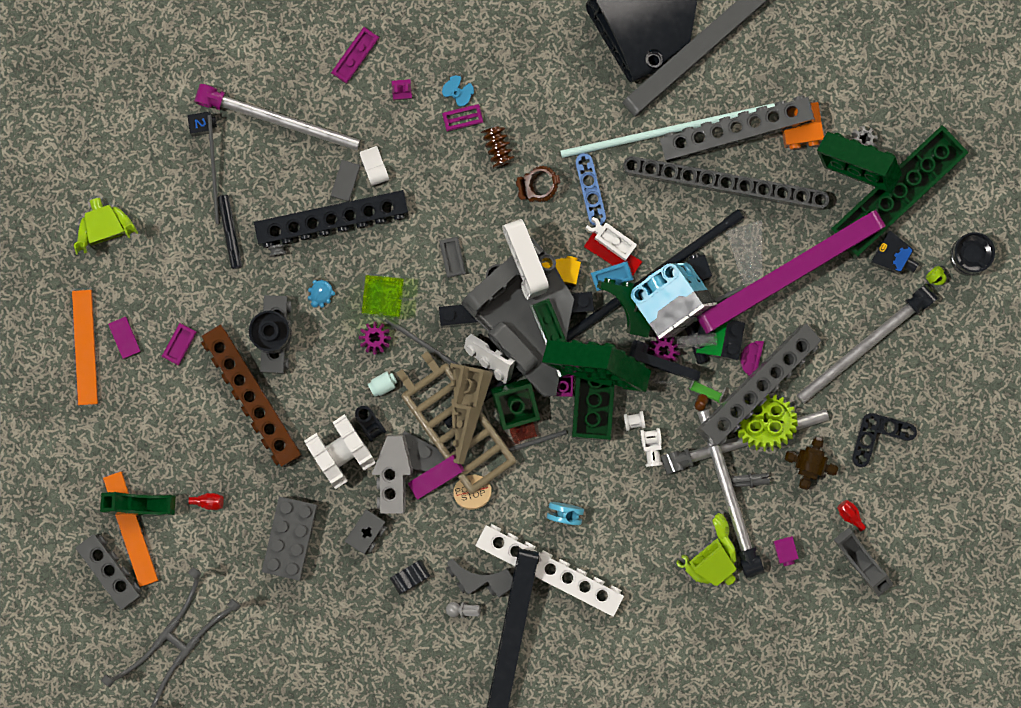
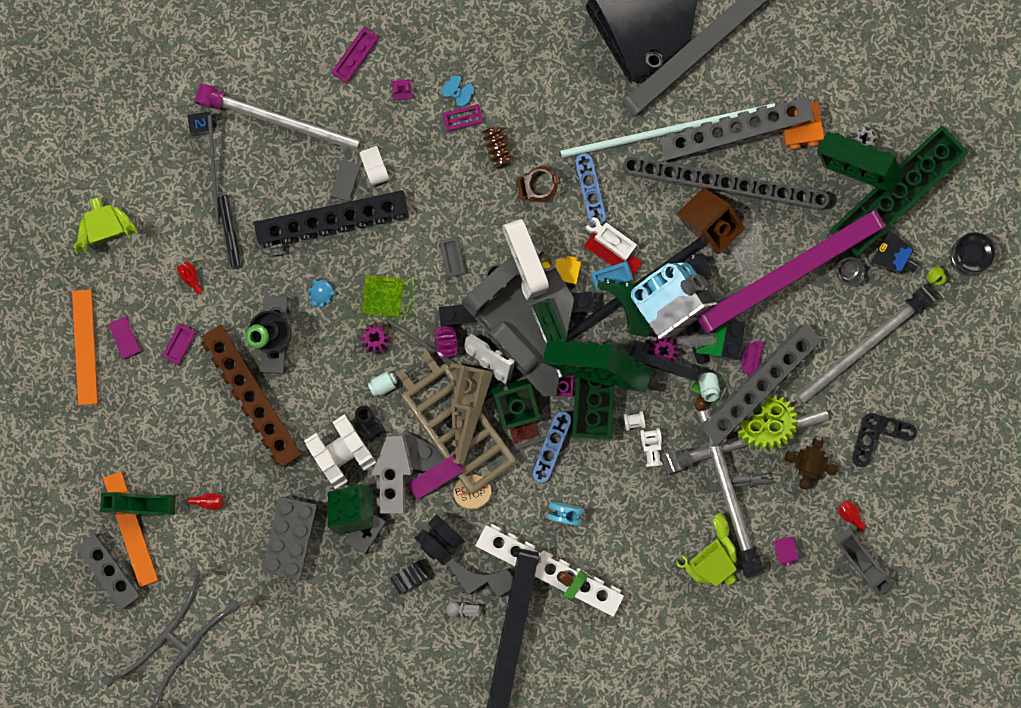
none -> red piece [177,261,203,294]
none -> bright green piece [246,325,269,349]
none -> dark green brick [328,484,373,535]
none -> black wheel [414,514,466,566]
none -> magenta gear [434,326,457,359]
none -> medium blue beam [532,411,571,483]
none -> piece [557,569,594,606]
none -> reddish brown slope [676,188,746,255]
none -> dark grey piece [680,274,708,296]
none -> light aqua brick [699,372,720,402]
none -> flat silver hair [836,256,865,287]

